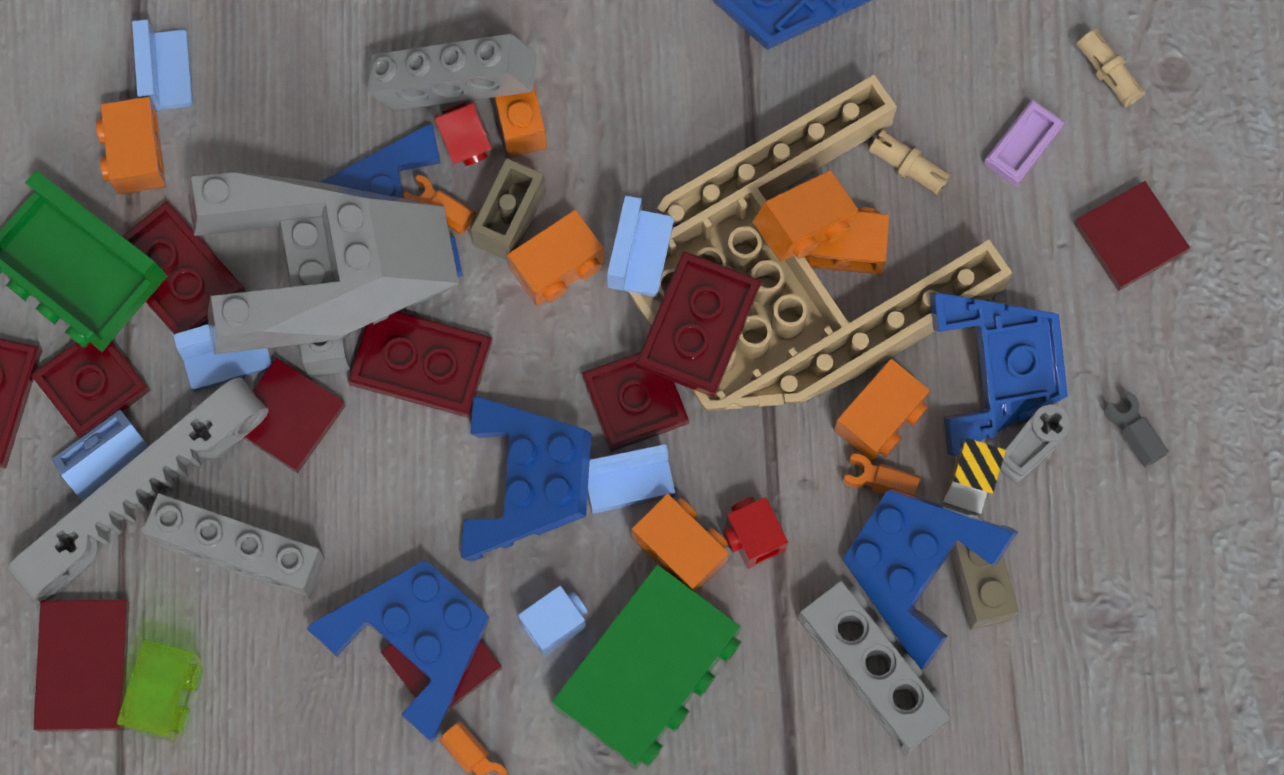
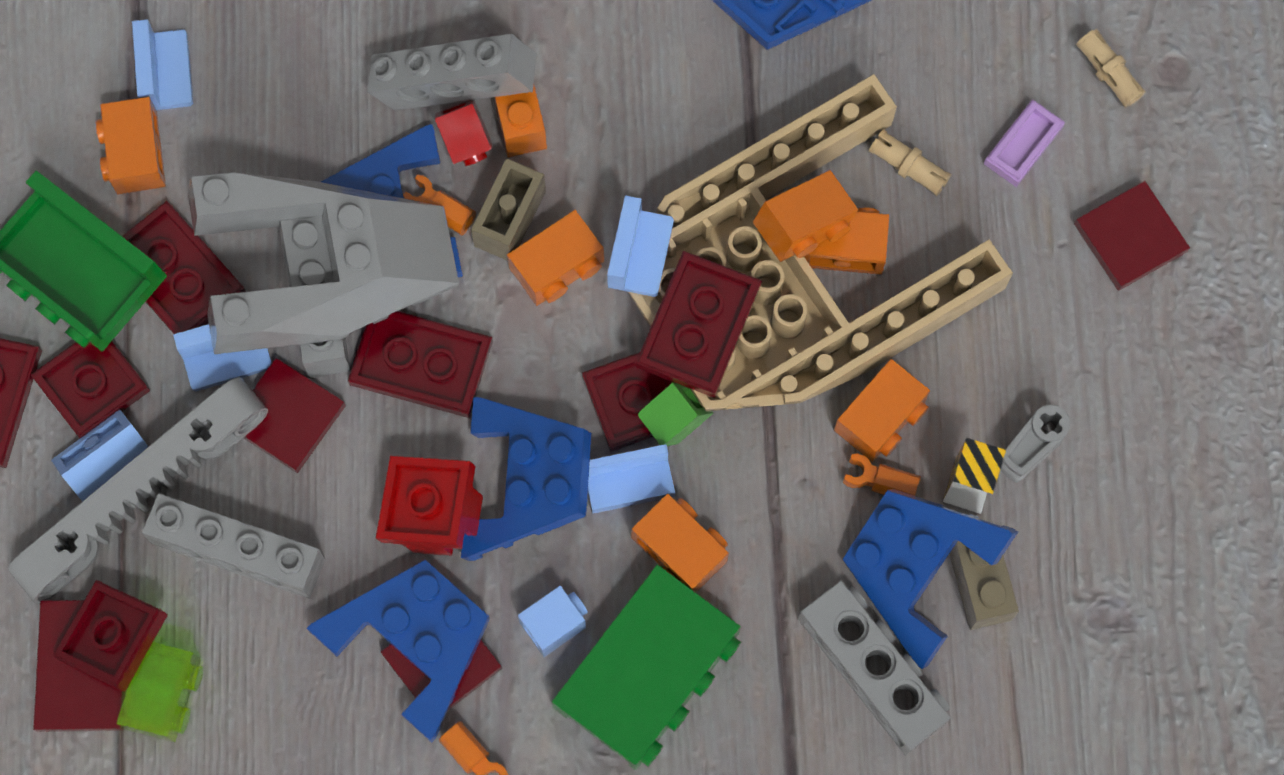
red brick [722,497,788,569] -> none
blue wing [929,292,1068,456] -> none
dark grey bar [1104,392,1169,468] -> none
none -> dark red tile [53,580,168,692]
none -> red panel [376,456,483,556]
none -> bright green panel [638,382,714,446]

